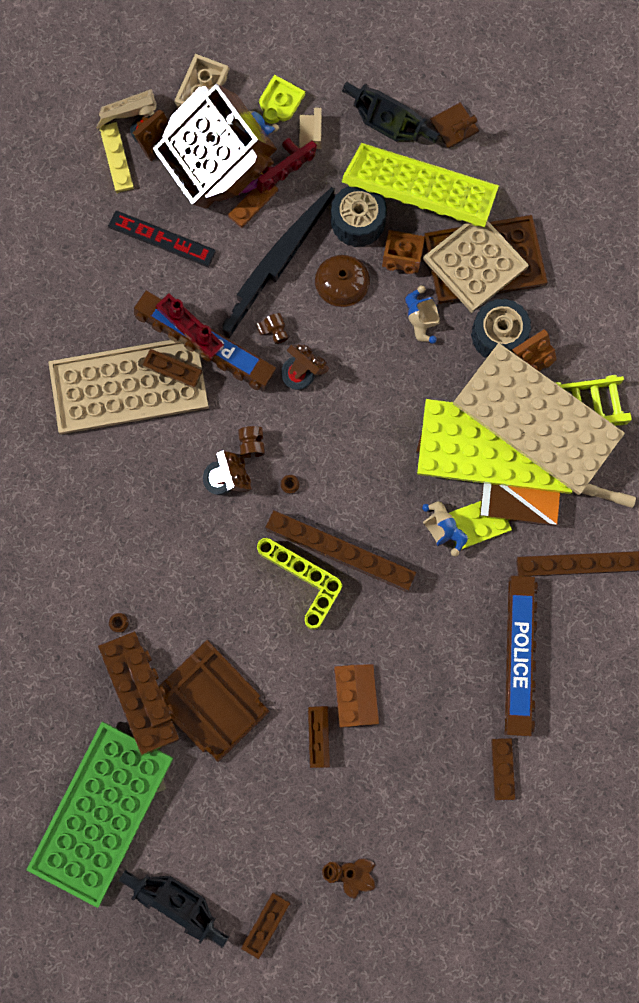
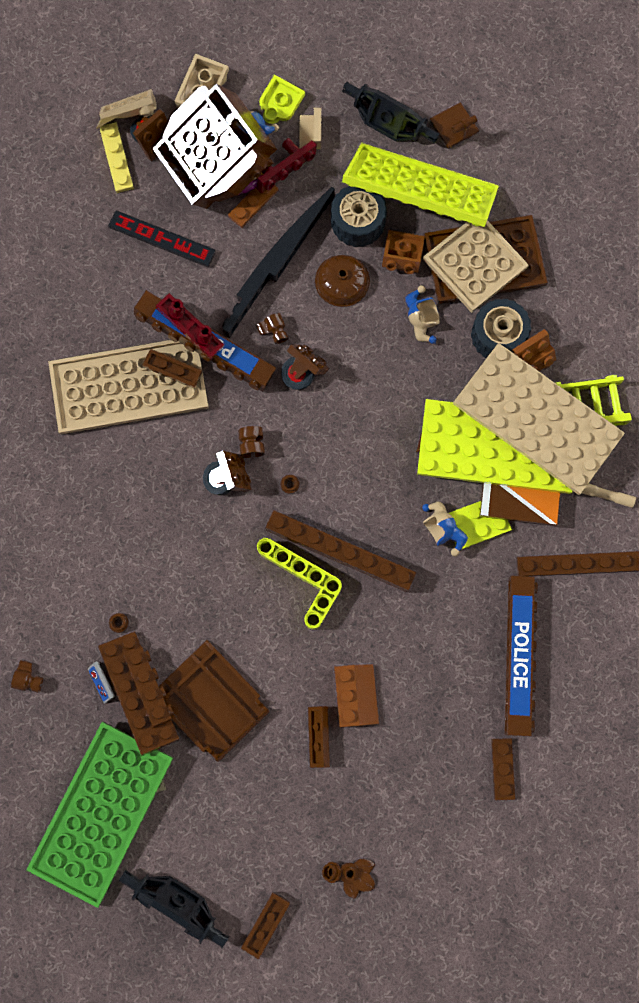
none -> reddish brown piece [11,660,44,693]
none -> slope [88,661,117,703]

